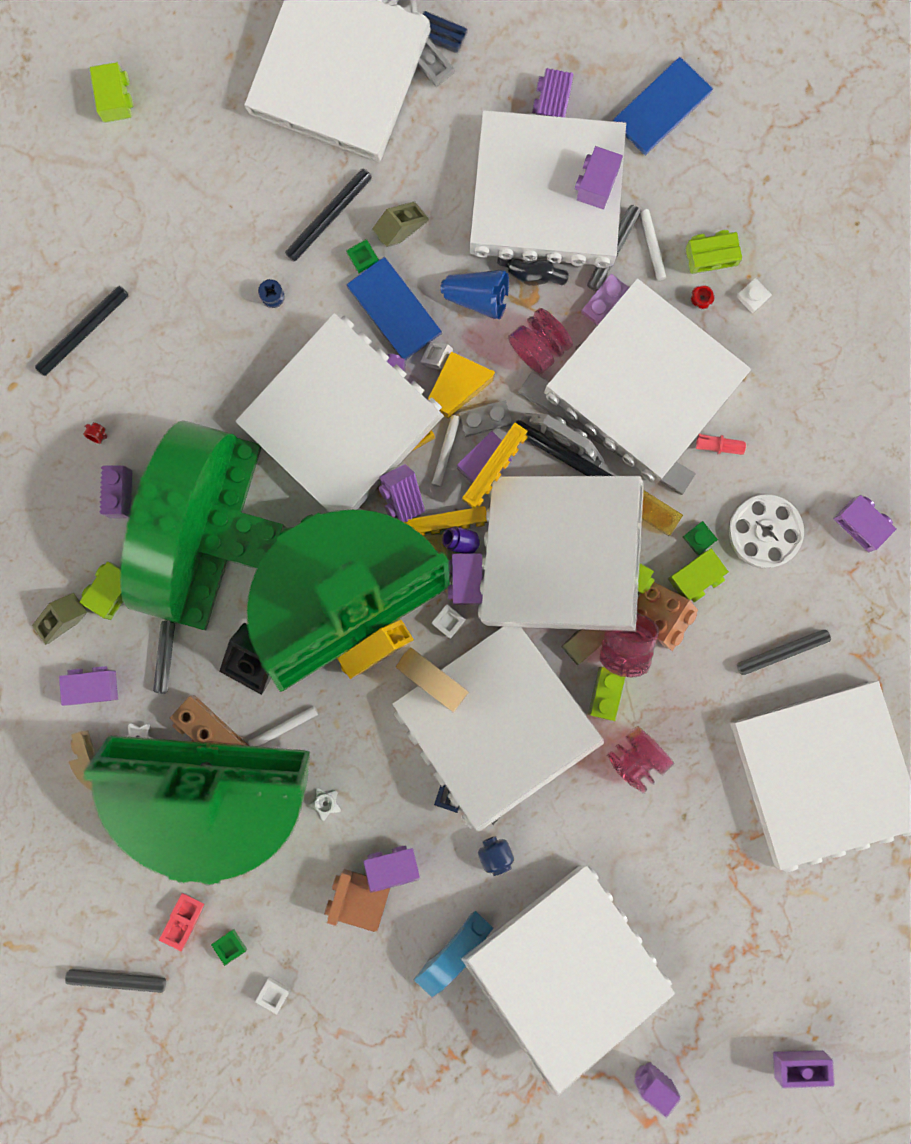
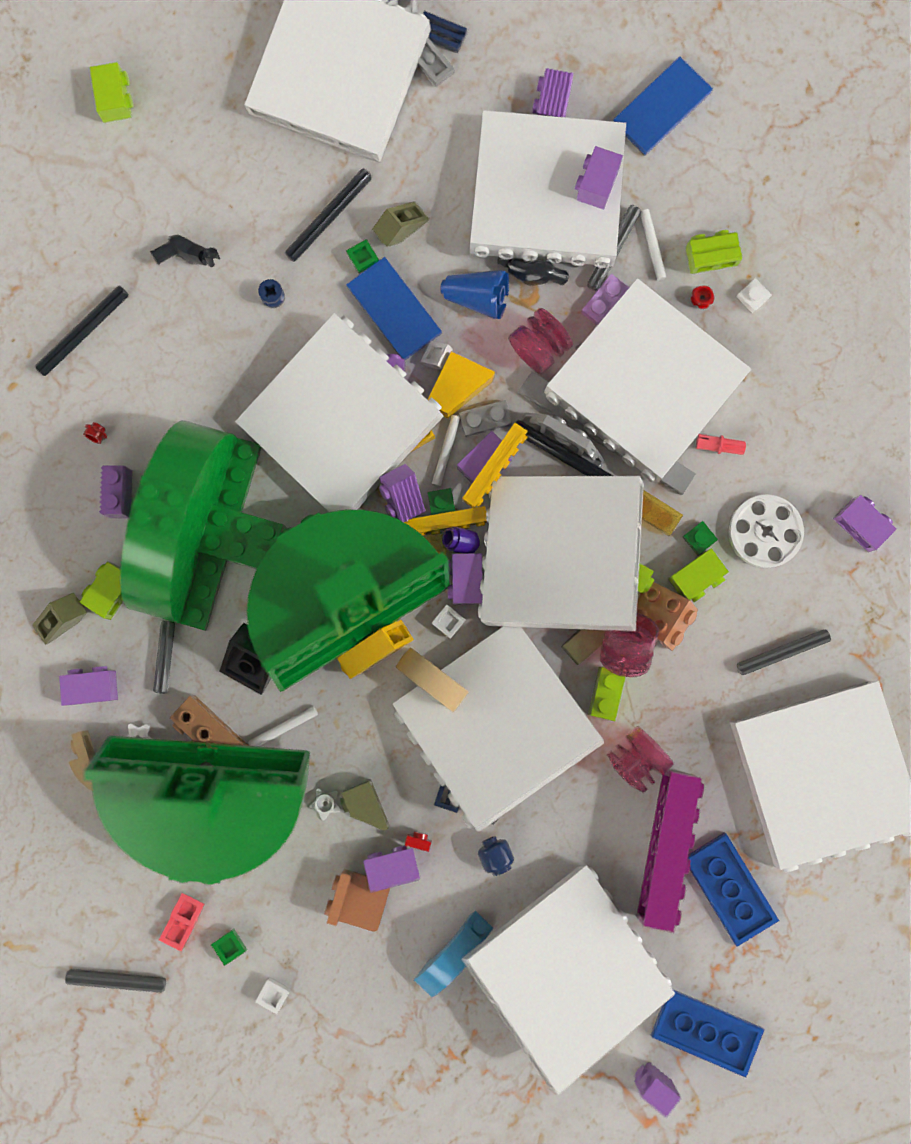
medium lavender brick [773,1050,834,1088] -> none
none -> black arm [150,234,221,267]
none -> olive slope [340,780,390,831]
none -> red plate [405,831,432,852]
none -> green plate [428,488,455,515]
none -> magenta brick [636,769,704,933]
none -> blue tile [651,989,764,1078]
none -> blue tile [687,832,779,947]

